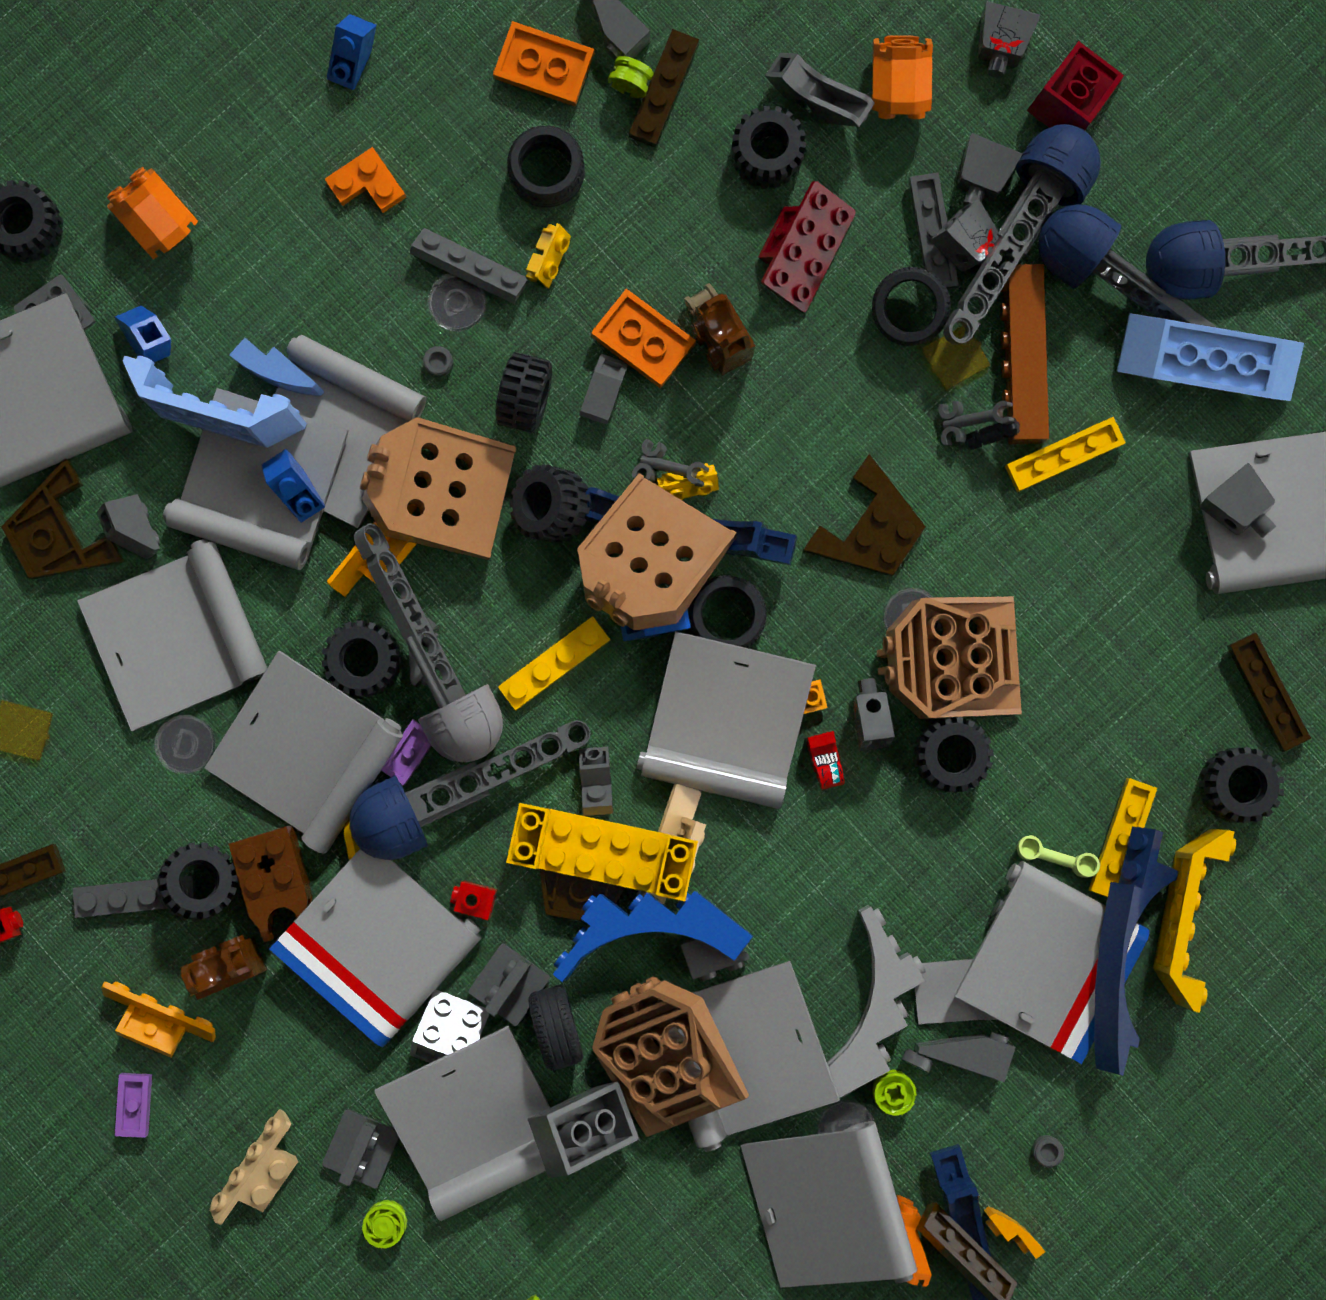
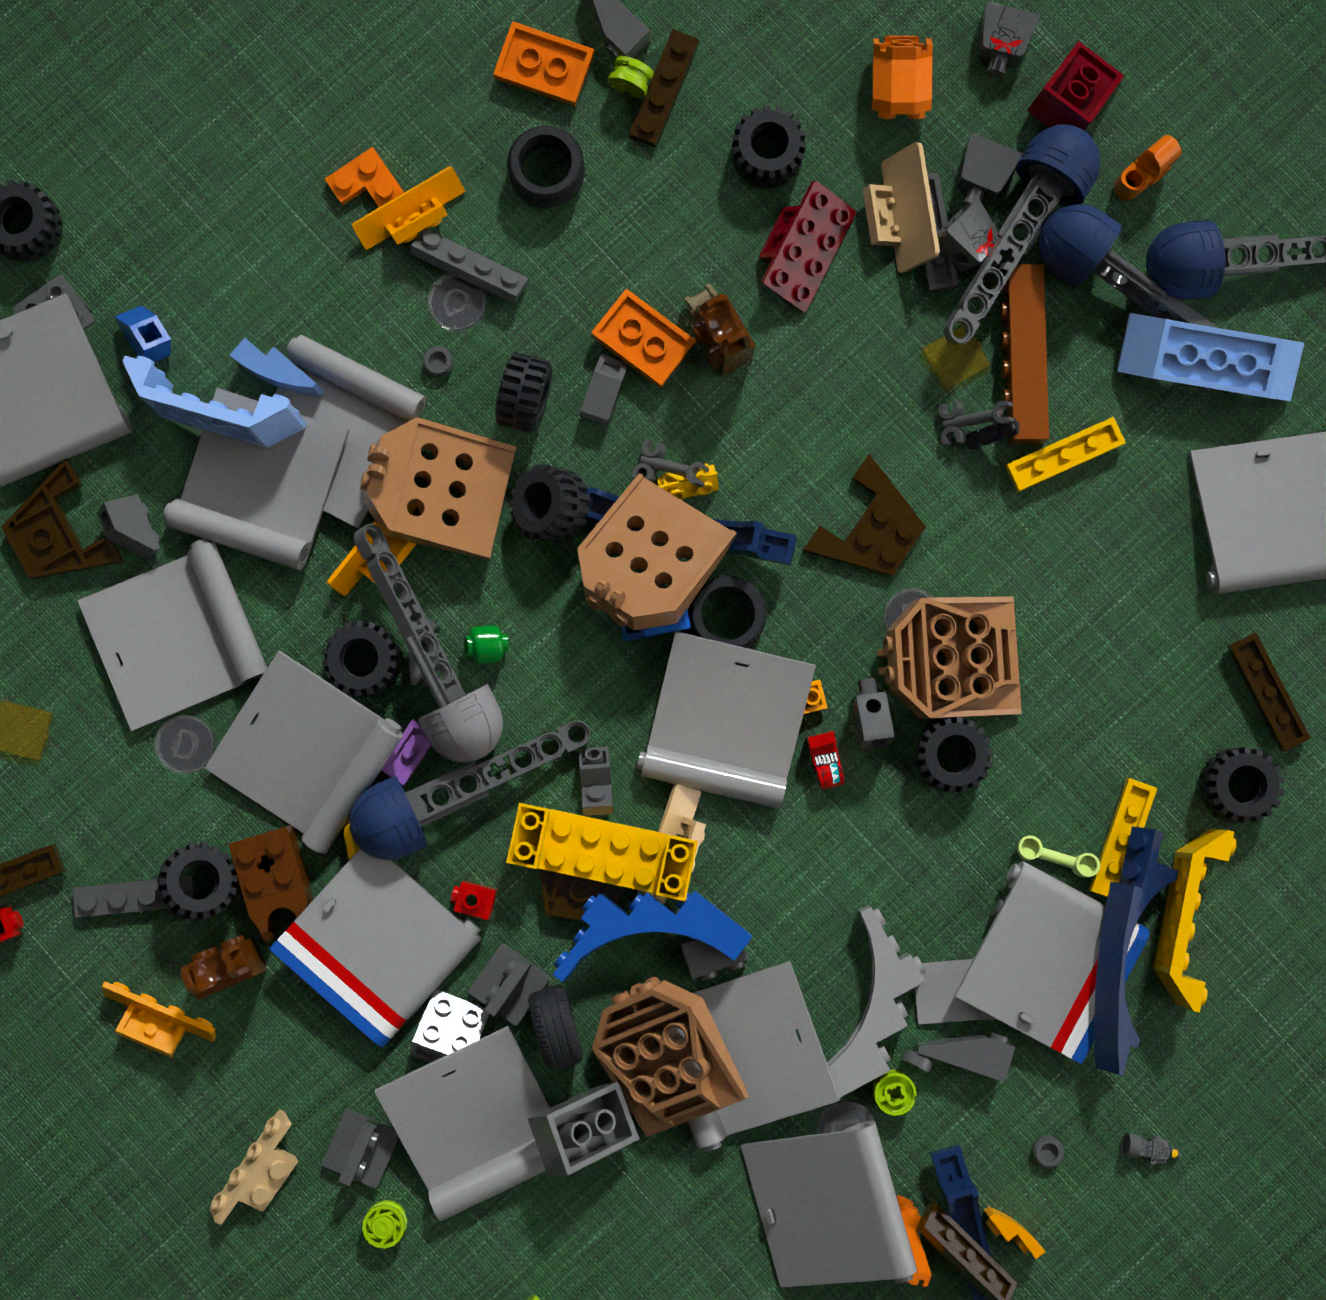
orange brick [107,167,198,259] -> none
medium lavender plate [115,1073,152,1138] -> none
blue slope [261,449,325,523] -> none
blue slope [327,14,376,90] -> none
yellow plate [498,616,611,711] -> none
yellow hinge [525,223,571,289] -> none
dark grey arch [765,52,875,127] -> none
black tyre [872,267,951,346] -> none
dark grey torso [1200,463,1276,538] -> none
none -> light orange bracket [351,166,466,250]
none -> green head [464,625,509,665]
none -> tan bracket [862,142,940,273]
none -> orange piece [1113,135,1182,201]
none -> dark grey piece [1121,1132,1181,1165]

